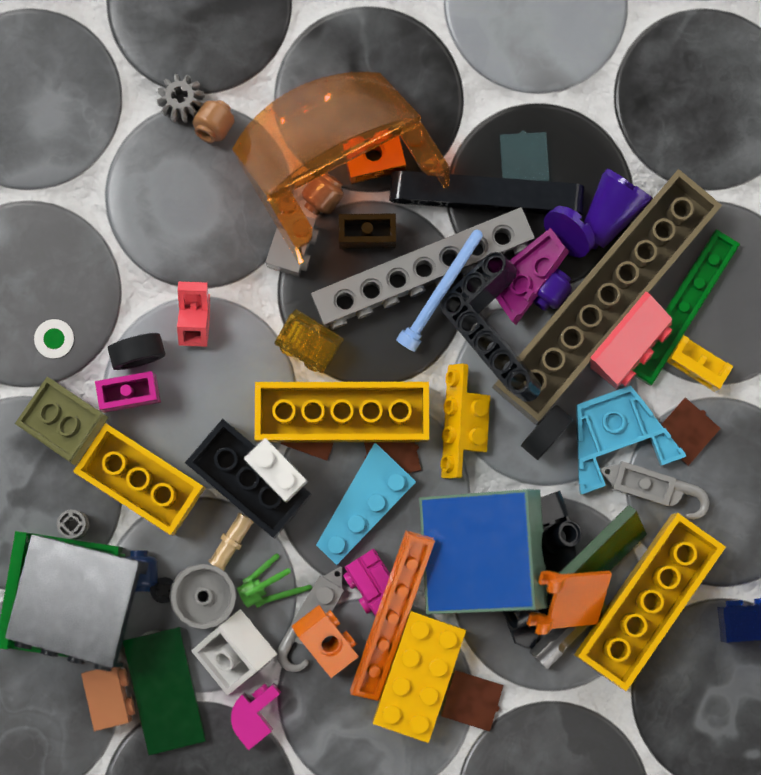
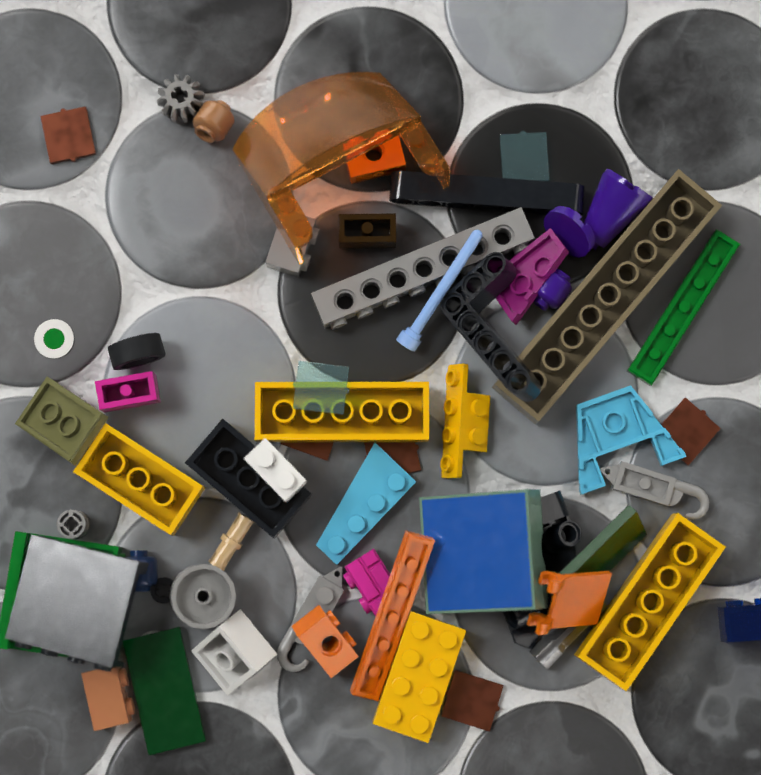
coral brick [177,282,210,347] -> none
dark pink brick [231,683,281,751] -> none
bright green plant [237,554,312,608] -> none
clear yellow brick [274,309,344,373] -> none
medium nougat head [302,172,344,216] -> none
black tyre [521,405,573,460] -> none
coral slope [590,291,673,389] -> none
yellow hinge [667,335,733,392] -> none
none -> copper piece [41,106,96,164]
none -> clear light blue piece [293,361,349,415]

